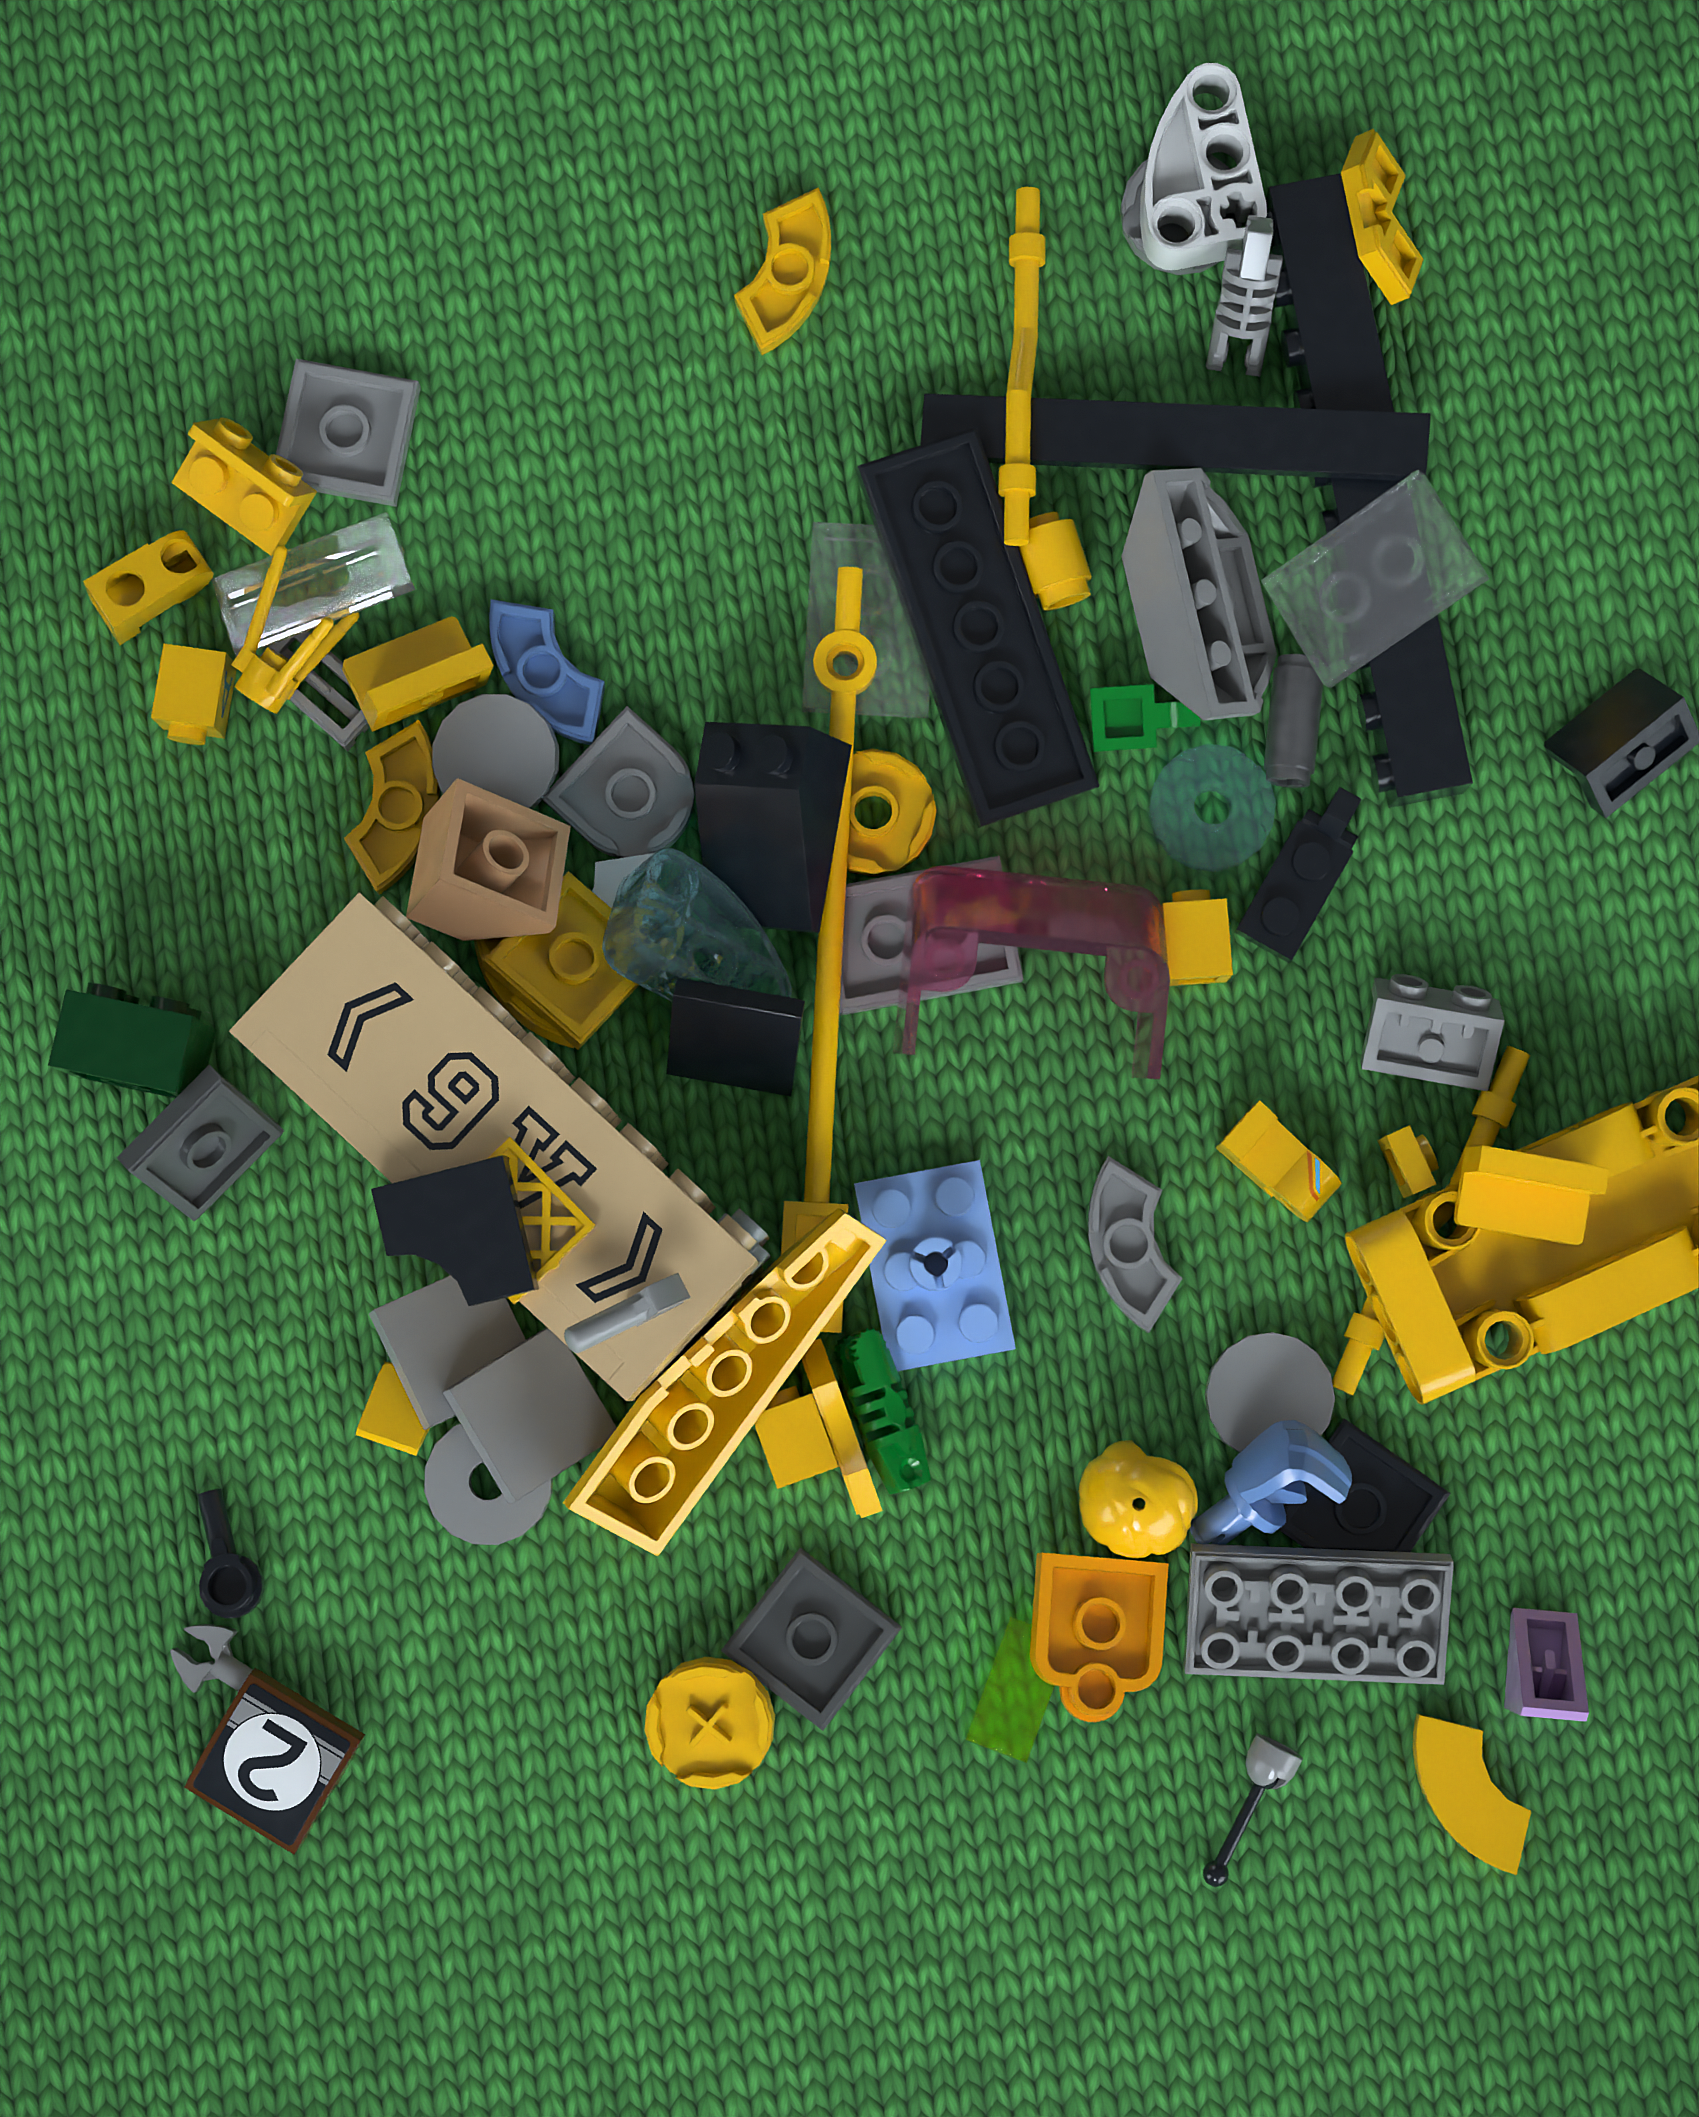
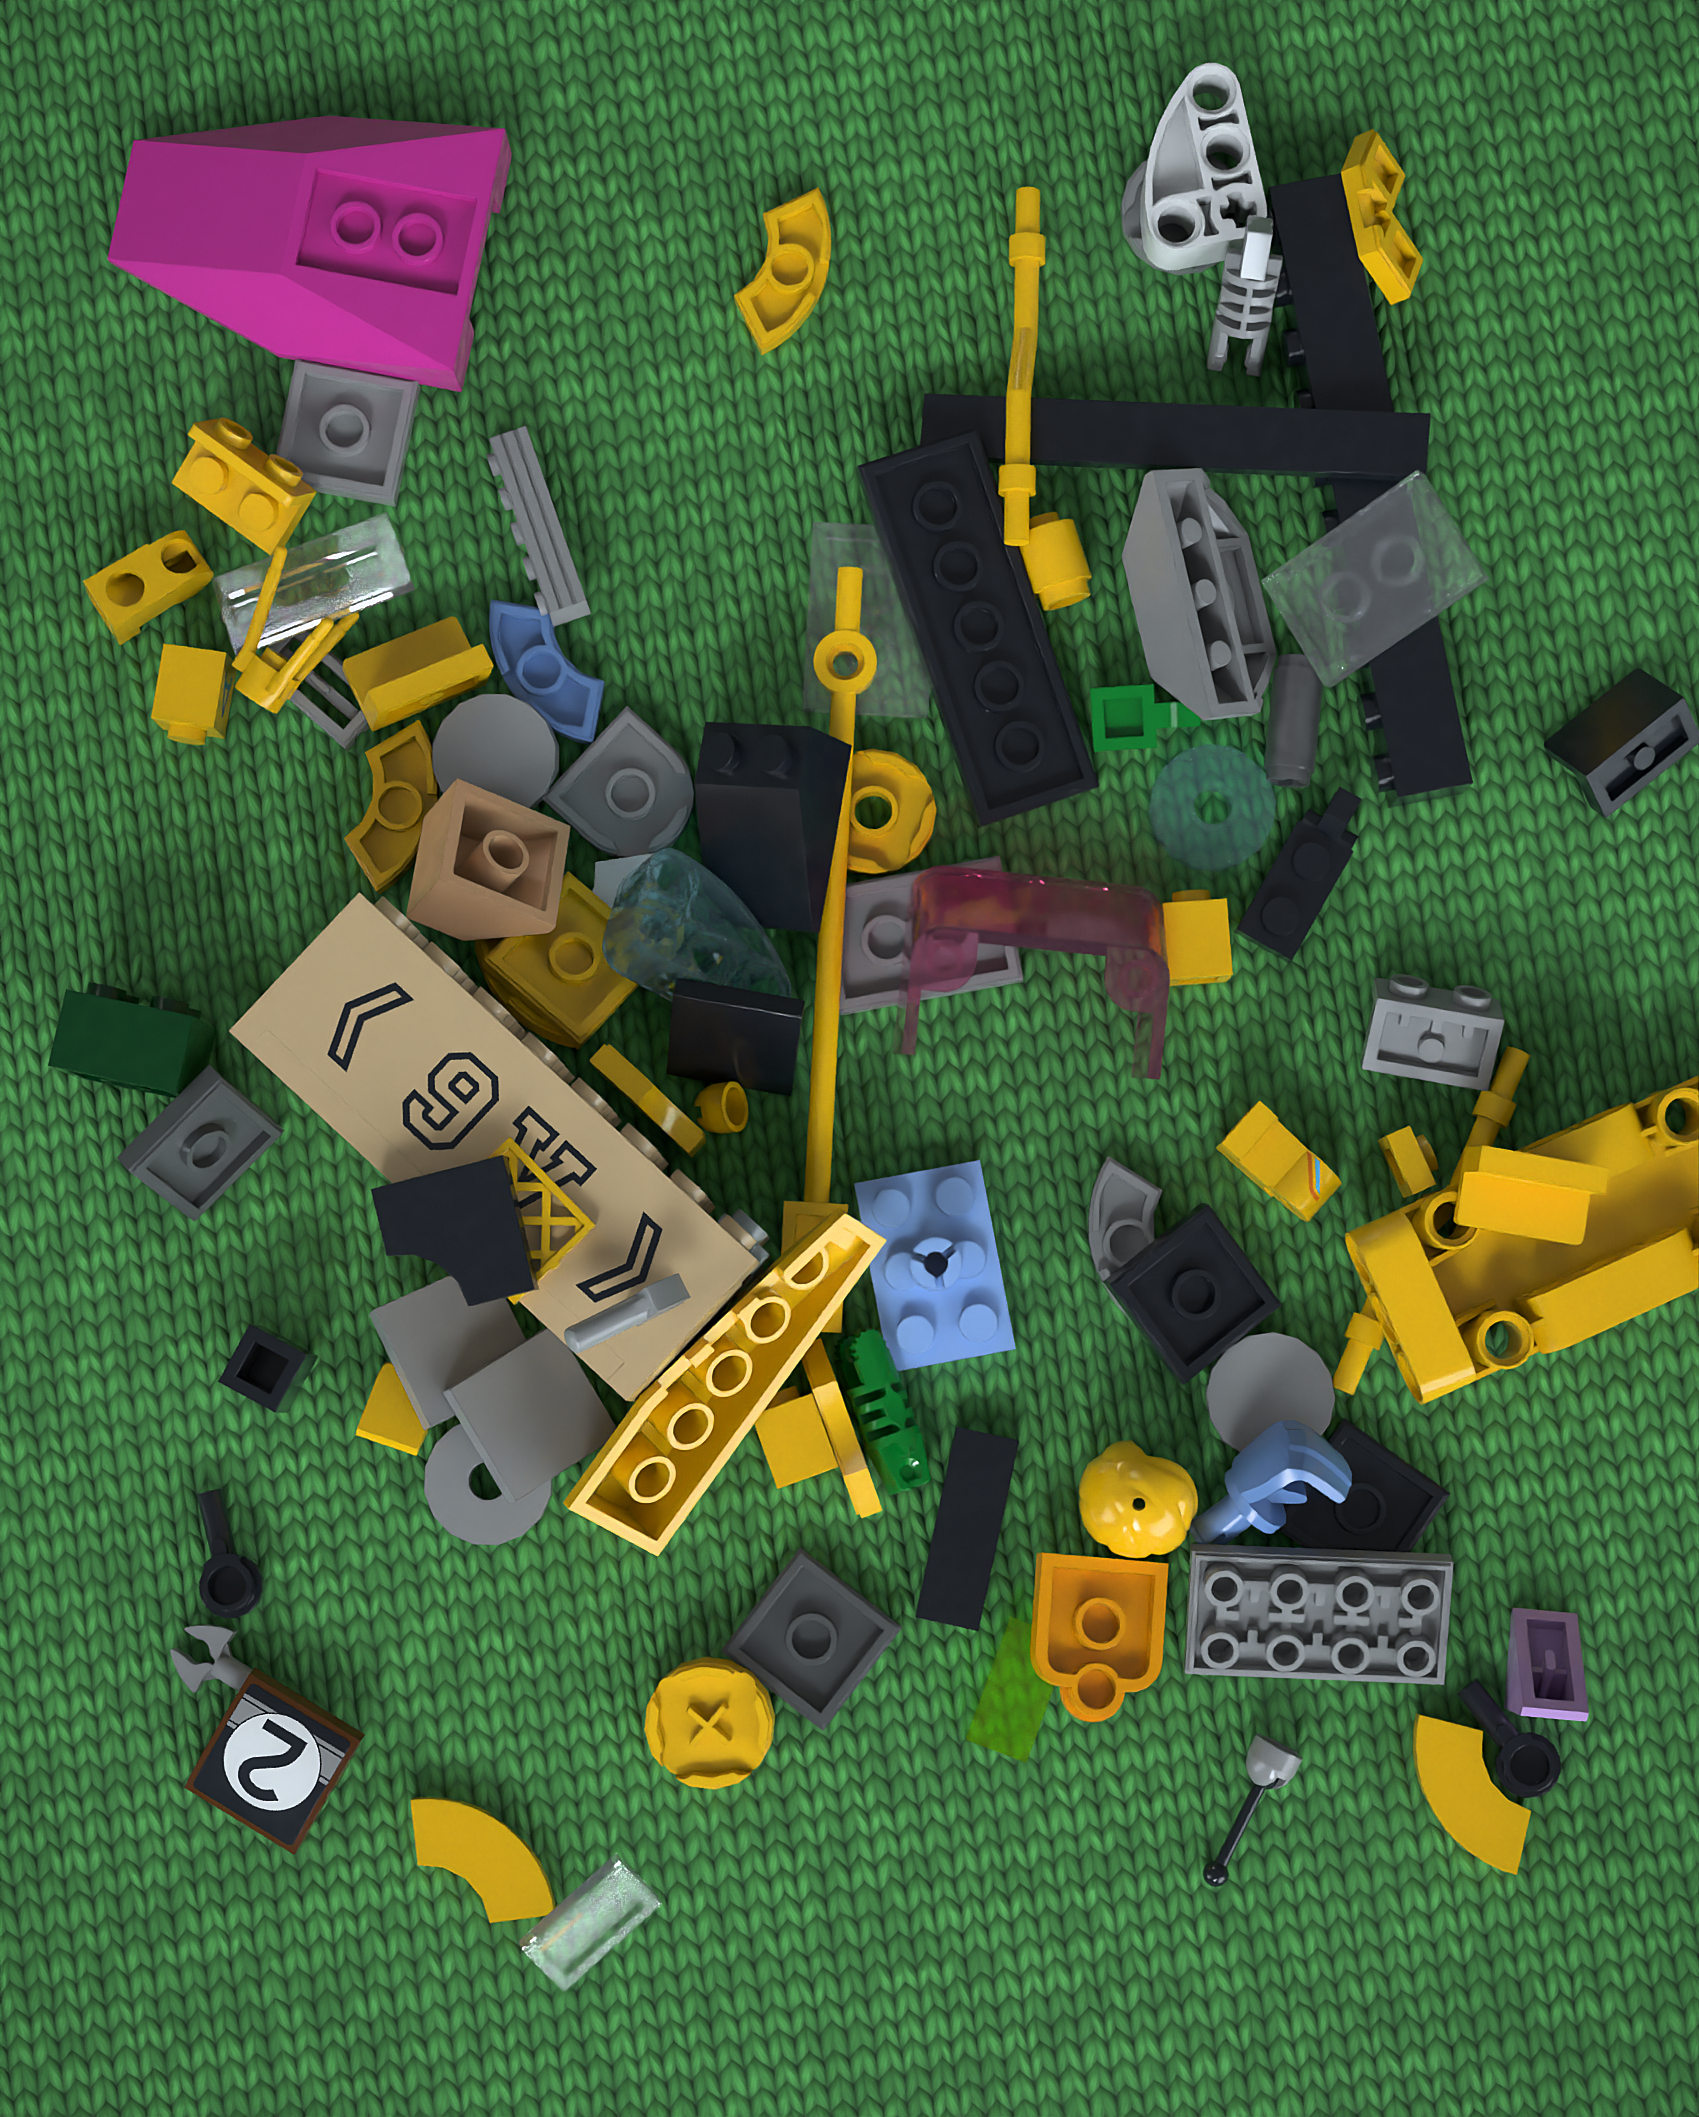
none -> dark pink wedge [107,116,512,392]
none -> black brick [218,1324,318,1413]
none -> yellow tile [410,1797,556,1923]
none -> light grey piece [486,426,591,626]
none -> clear tile [518,1853,662,1992]
none -> yellow tile [589,1044,707,1157]
none -> yellow hinge [694,1081,748,1134]
none -> black tile [915,1427,1019,1631]
none -> black tile [1103,1202,1282,1385]
none -> black plate [1457,1678,1561,1798]

